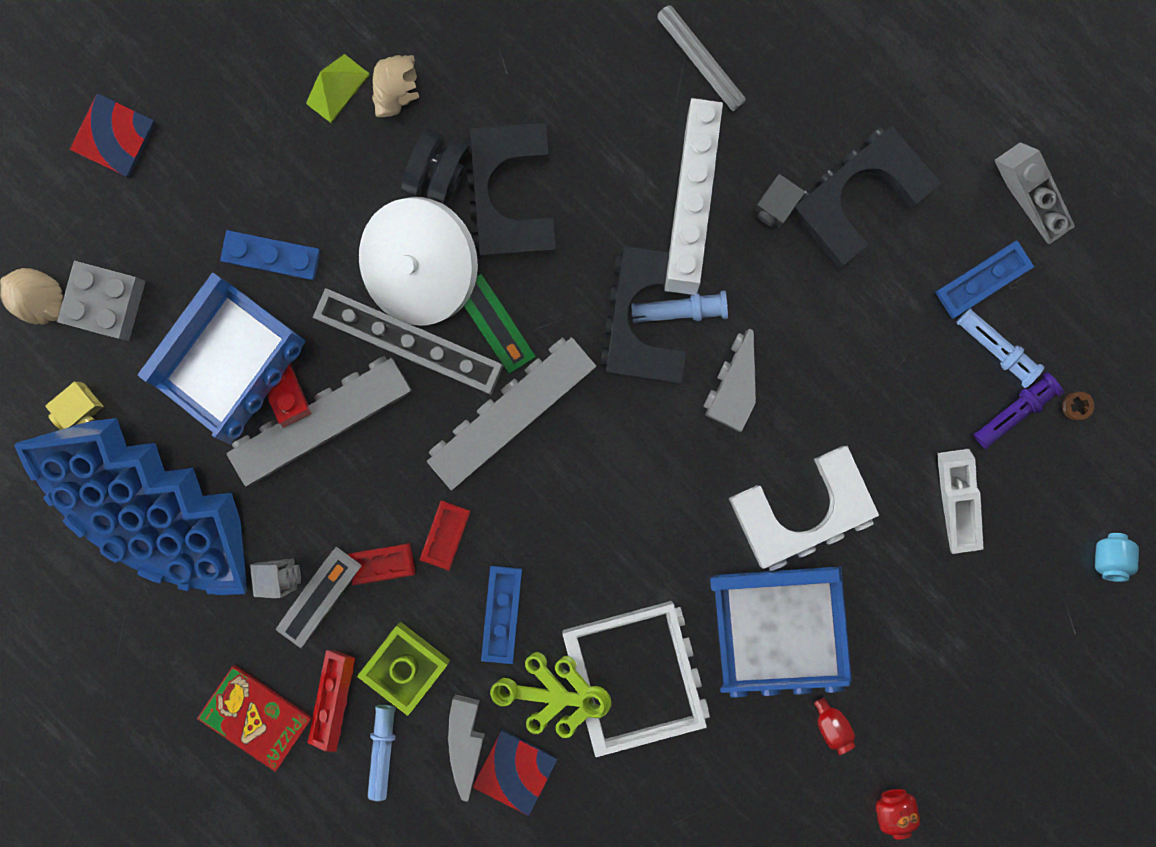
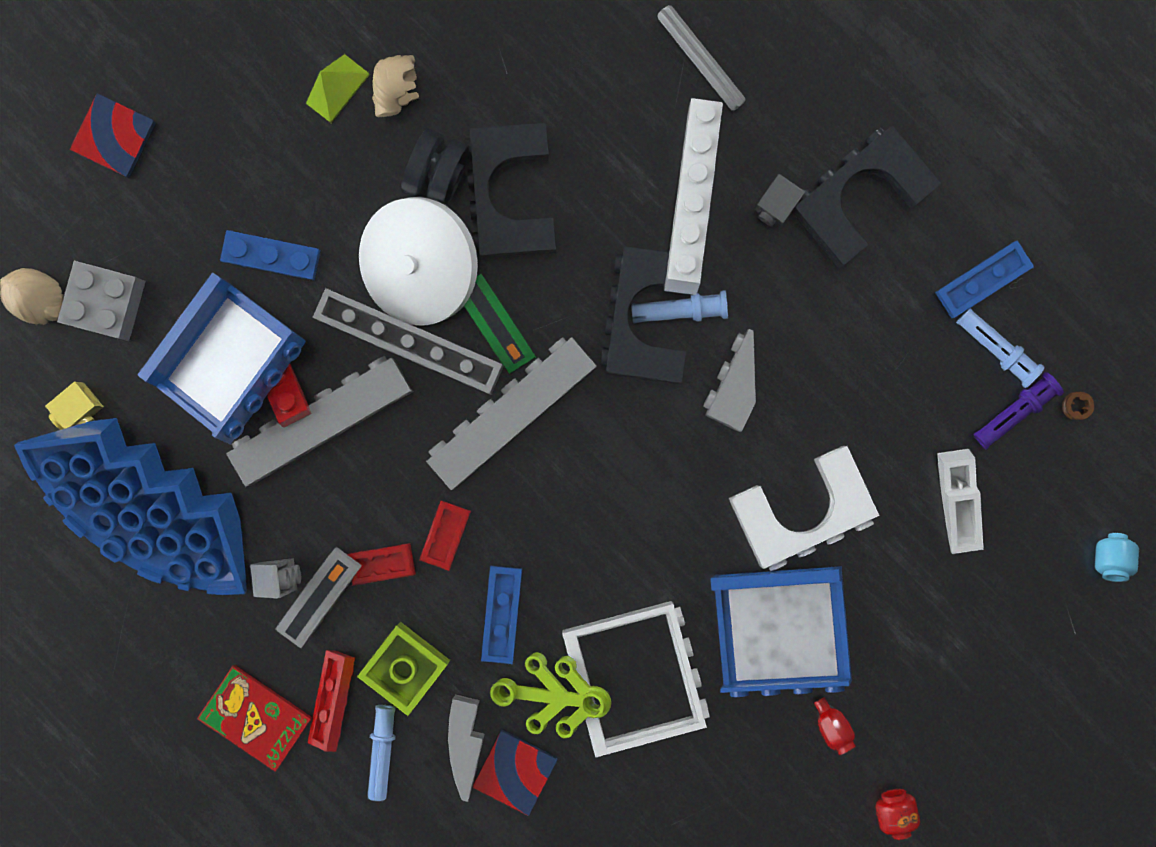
light grey slope [995,142,1075,244] -> none

